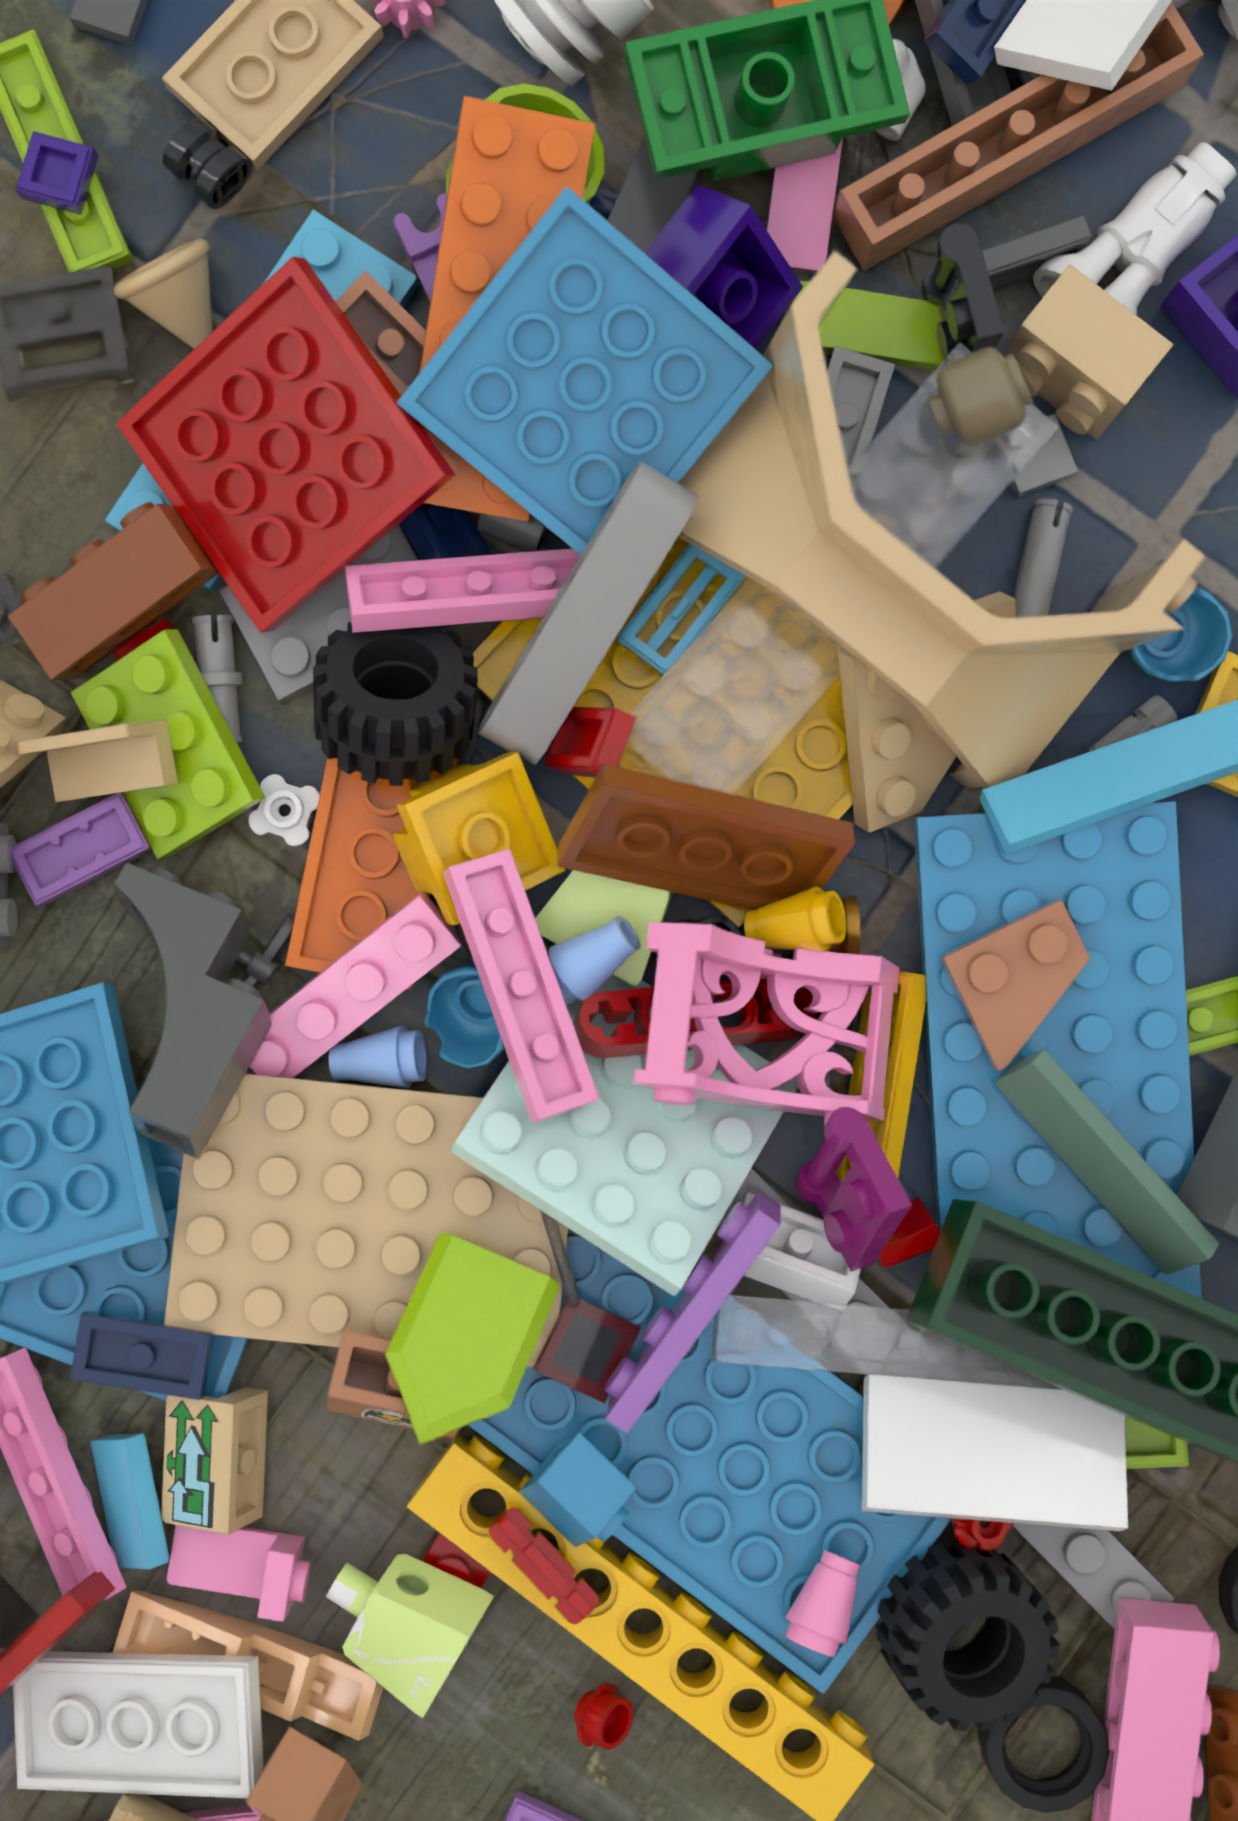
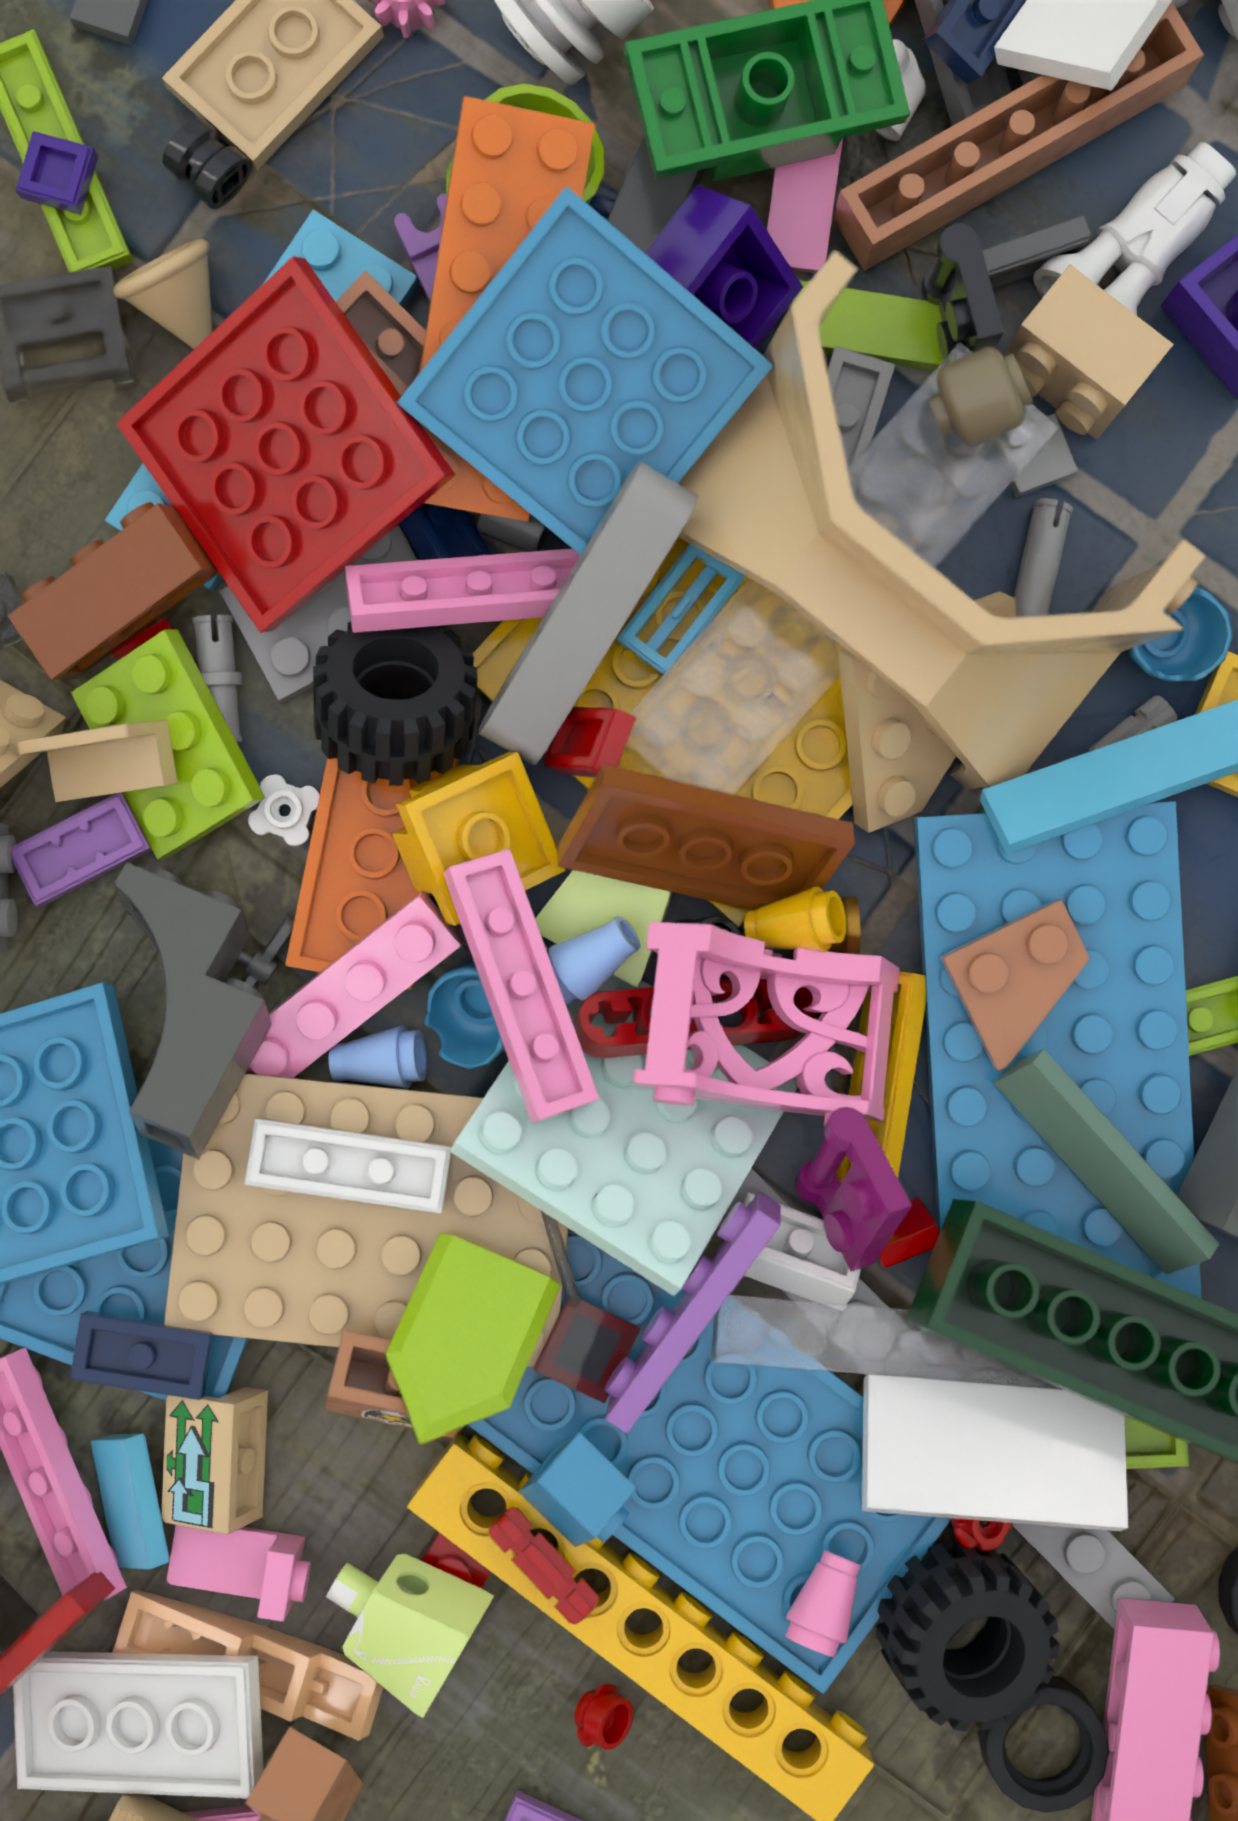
none -> white tile [245,1118,452,1213]

